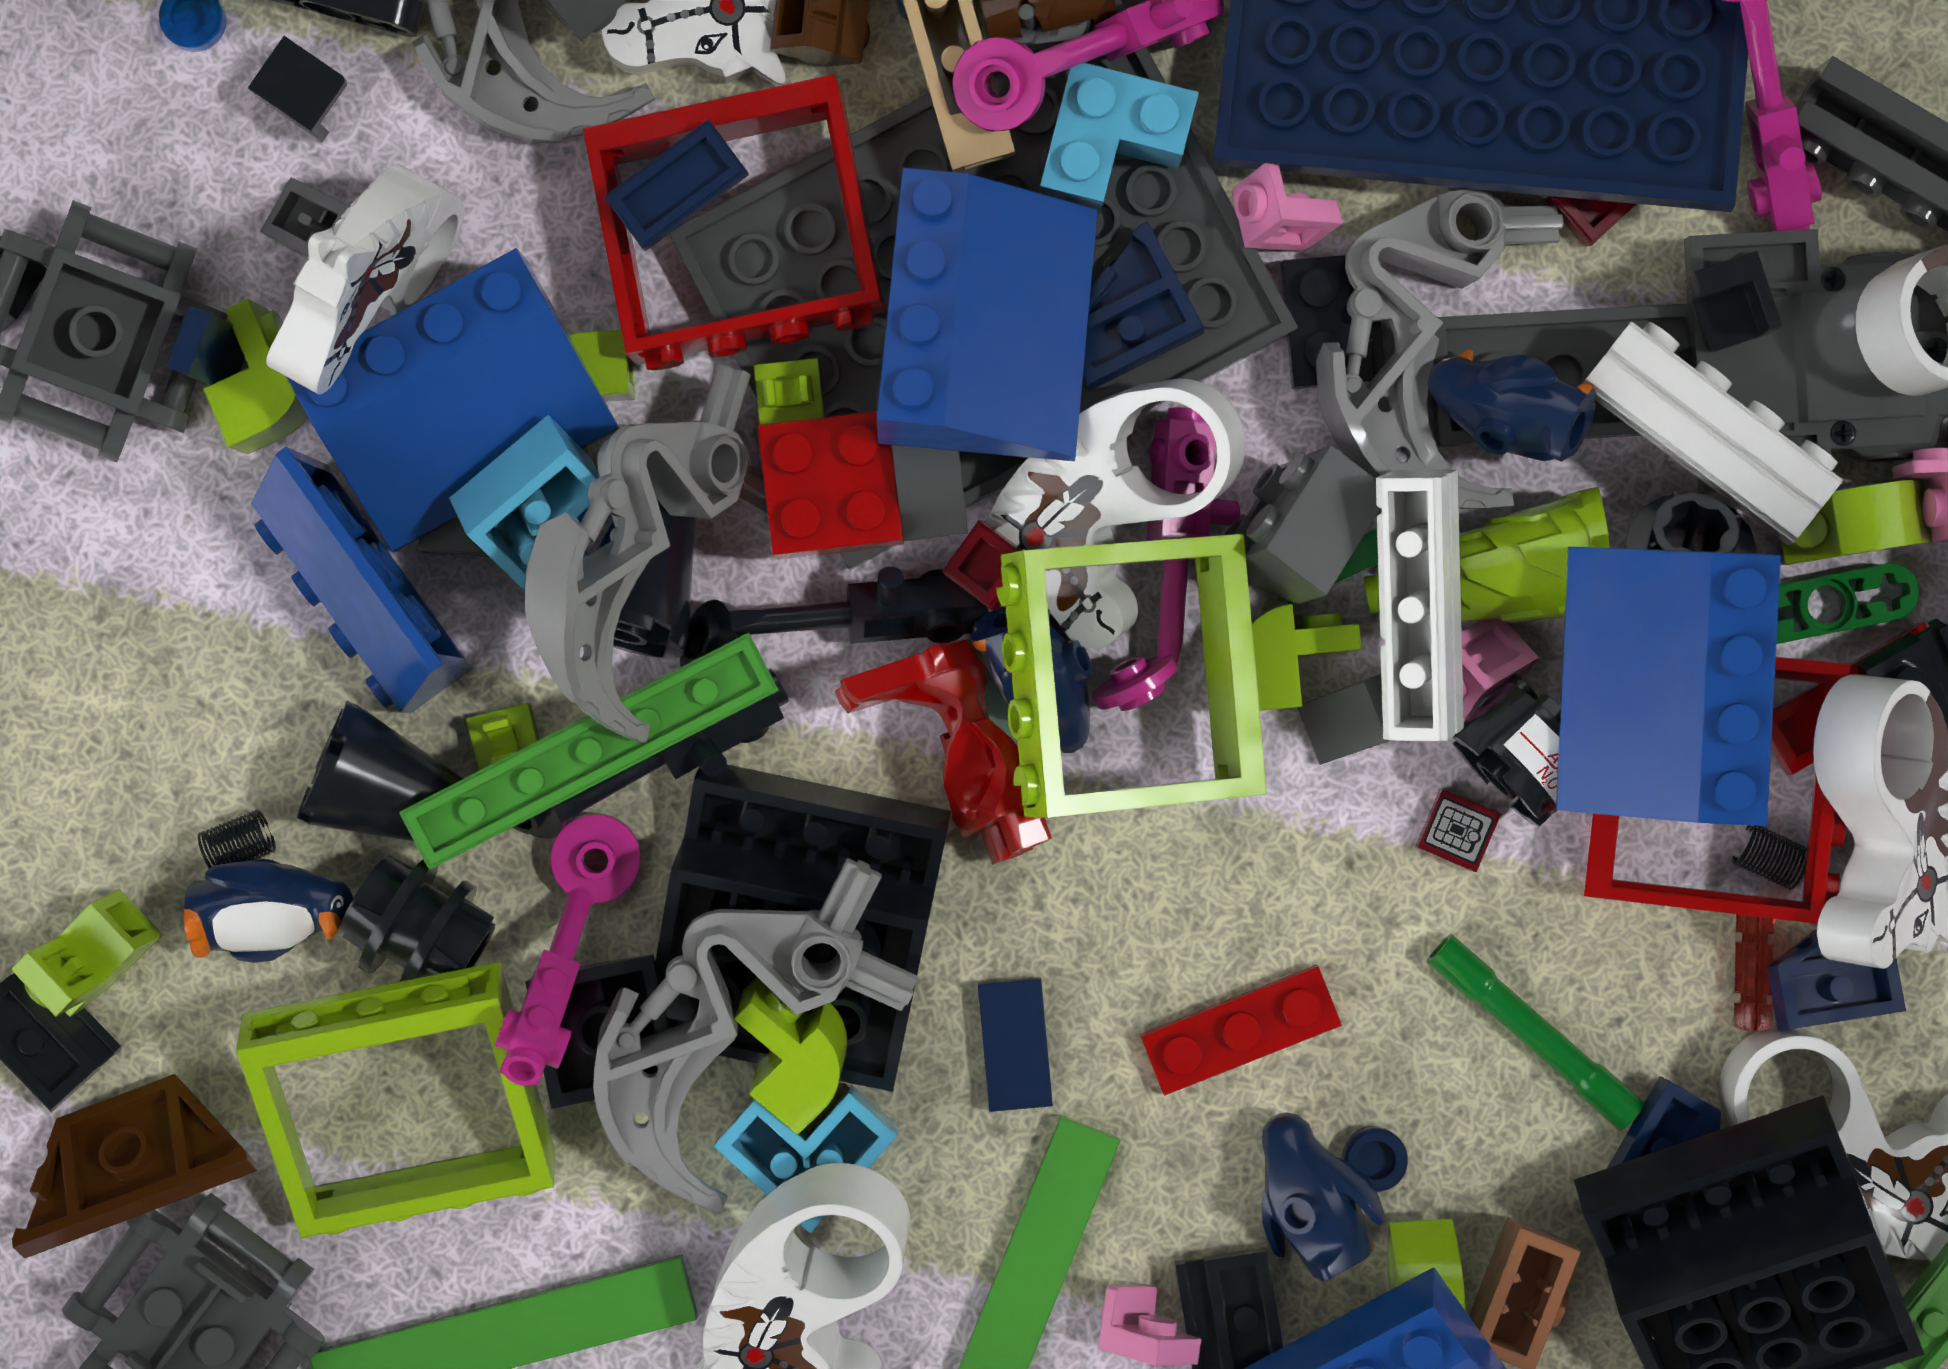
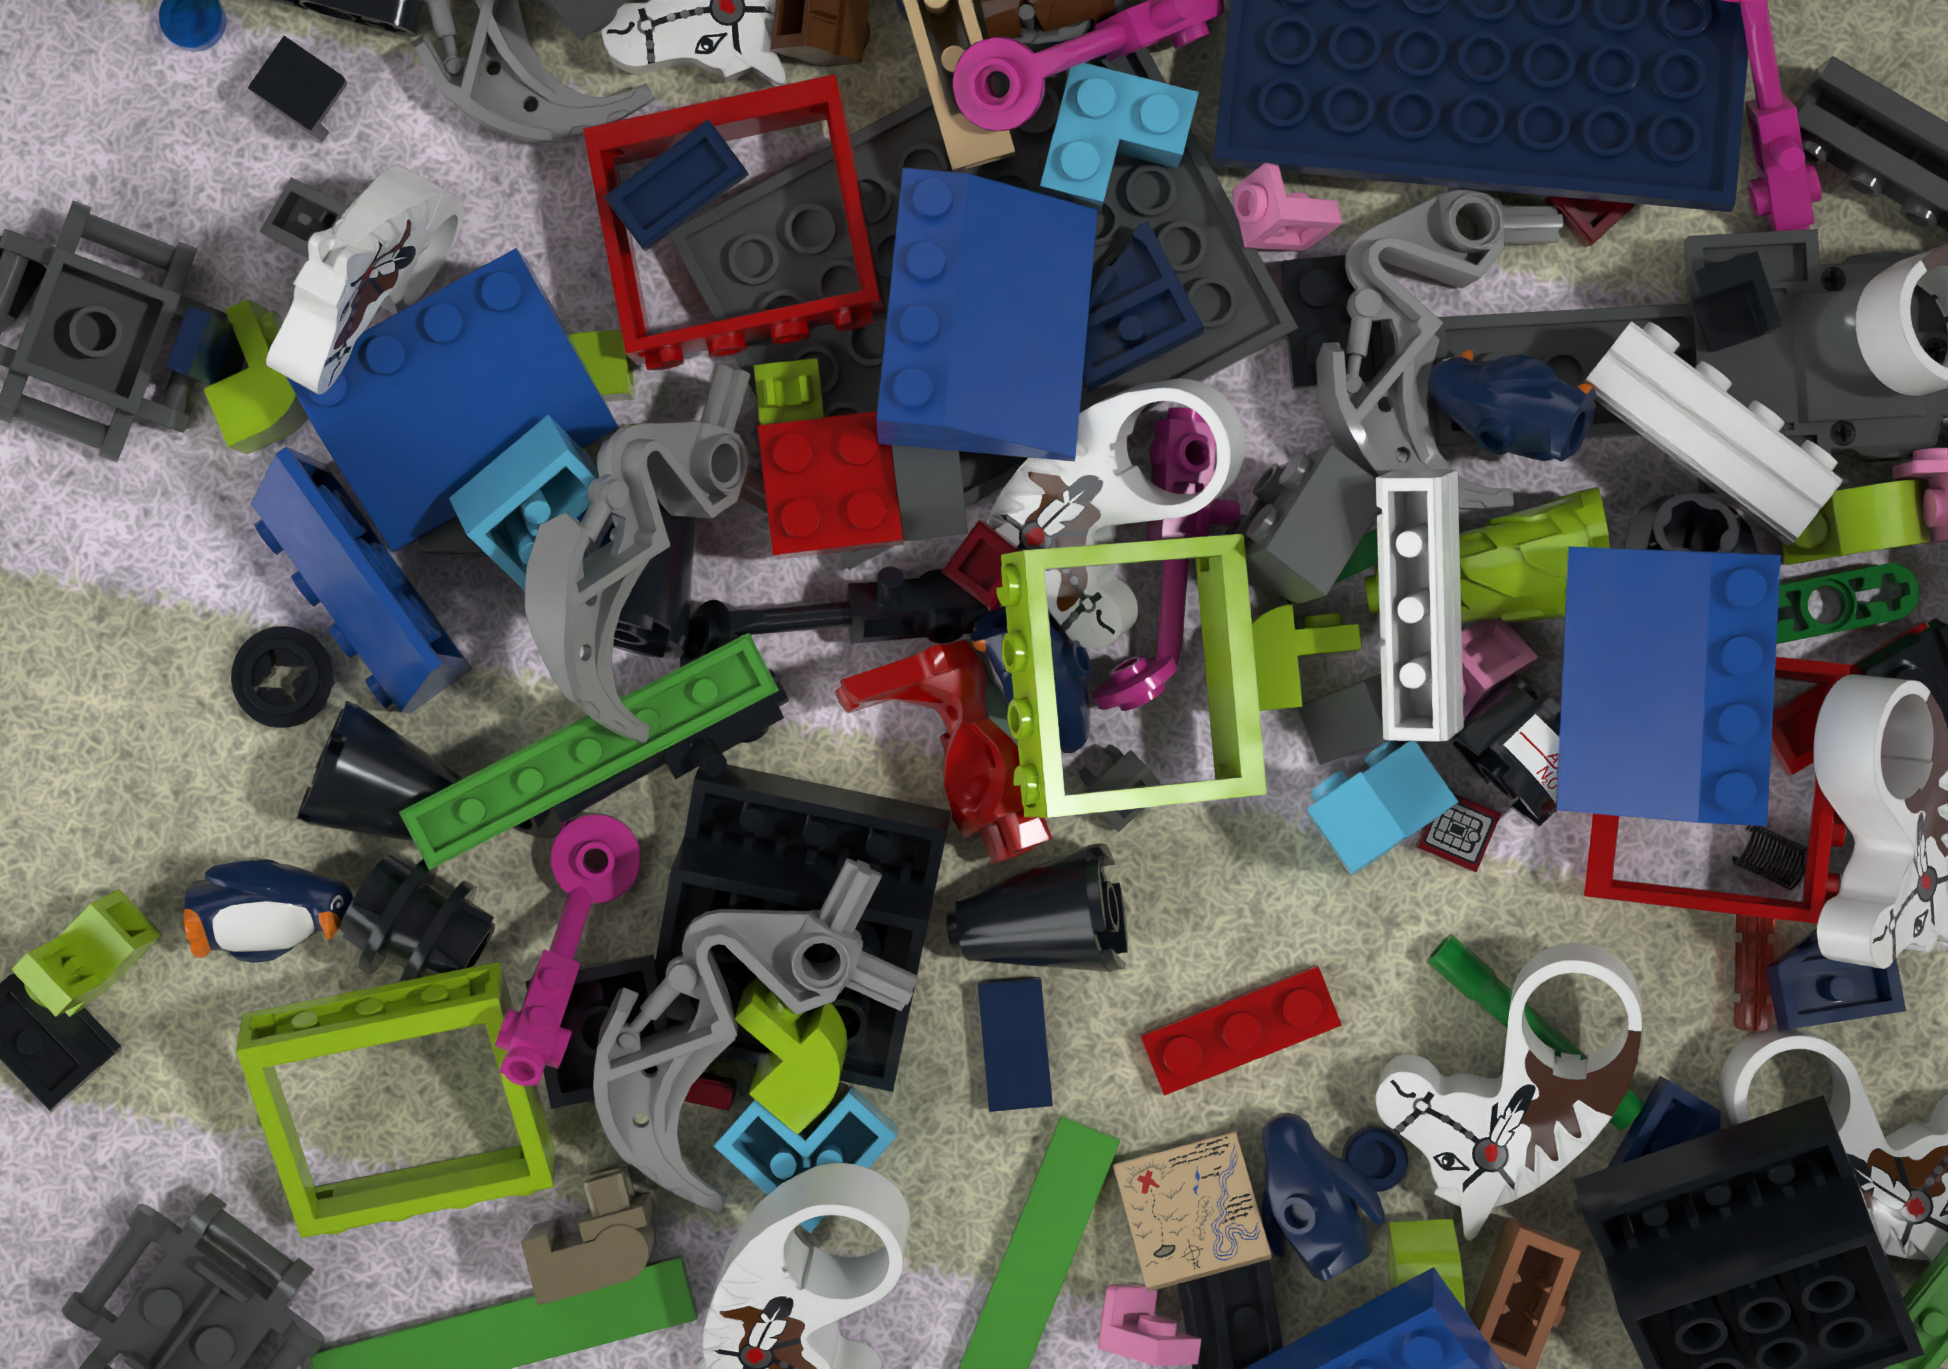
reddish brown wing [12,1074,258,1259] -> none
black piece [197,809,276,869] -> none
lime tile [466,703,540,771] -> none
none -> black gear [231,626,336,728]
none -> dark tan hips [521,1163,656,1306]
none -> dark red tile [684,1072,738,1111]
none -> black cone [946,843,1128,972]
none -> dark grey tile [1079,744,1161,832]
none -> tan tile [1113,1132,1271,1292]
none -> medium azure brick [1307,740,1458,877]
none -> white animal [1376,943,1642,1241]

